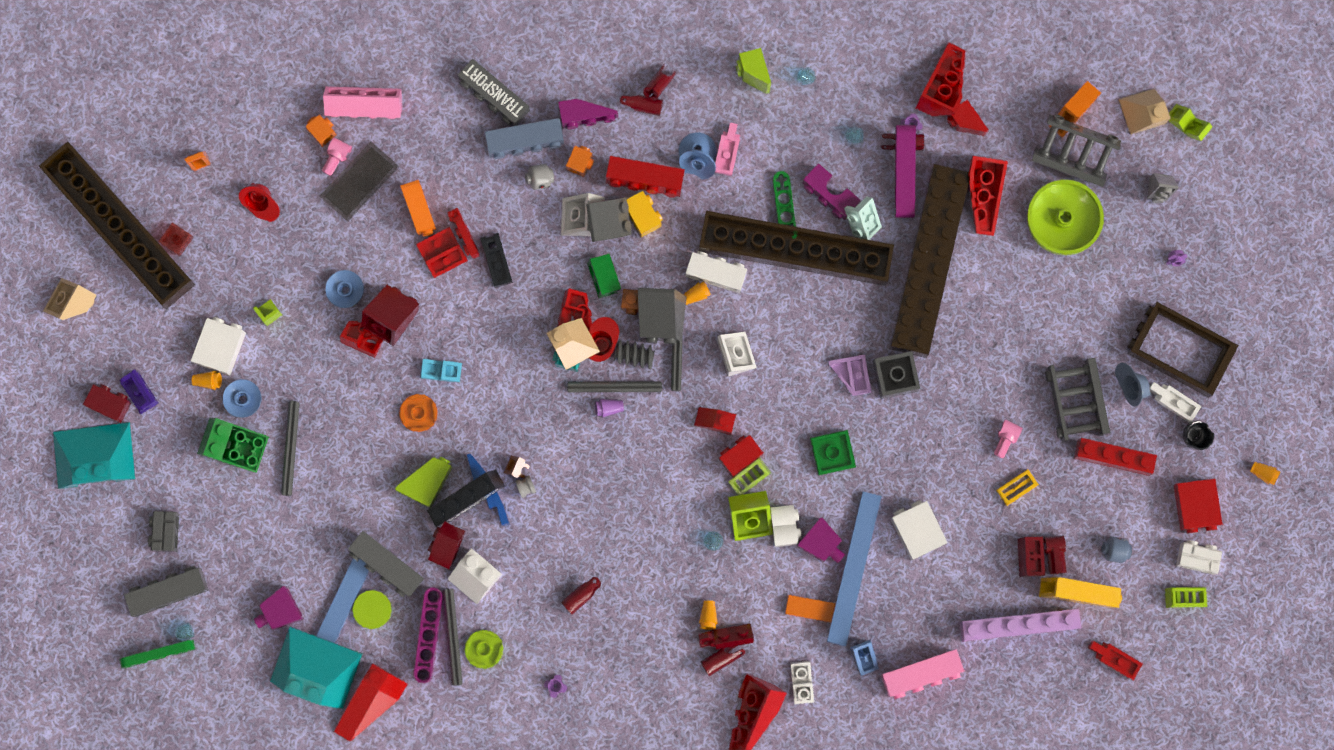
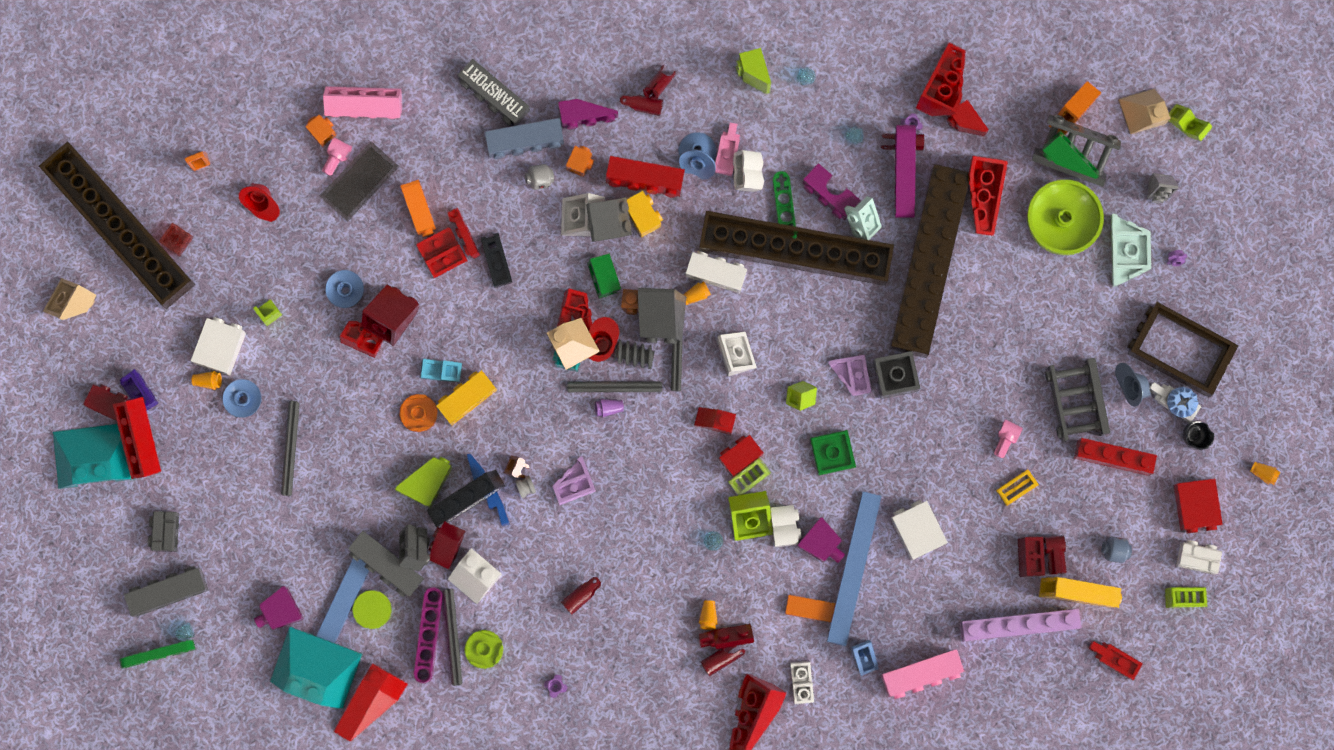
green slope [197,417,269,473] -> none
none -> red brick [113,397,161,479]
none -> dark grey brick [399,524,430,571]
none -> yellow brick [436,370,497,426]
none -> lavender wing [552,457,596,505]
none -> white brick [733,150,764,192]
none -> lime panel [786,381,817,411]
none -> green slope [1043,131,1099,179]
none -> light aqua wing [1111,214,1151,287]
none -> light blue gear [1167,387,1199,418]

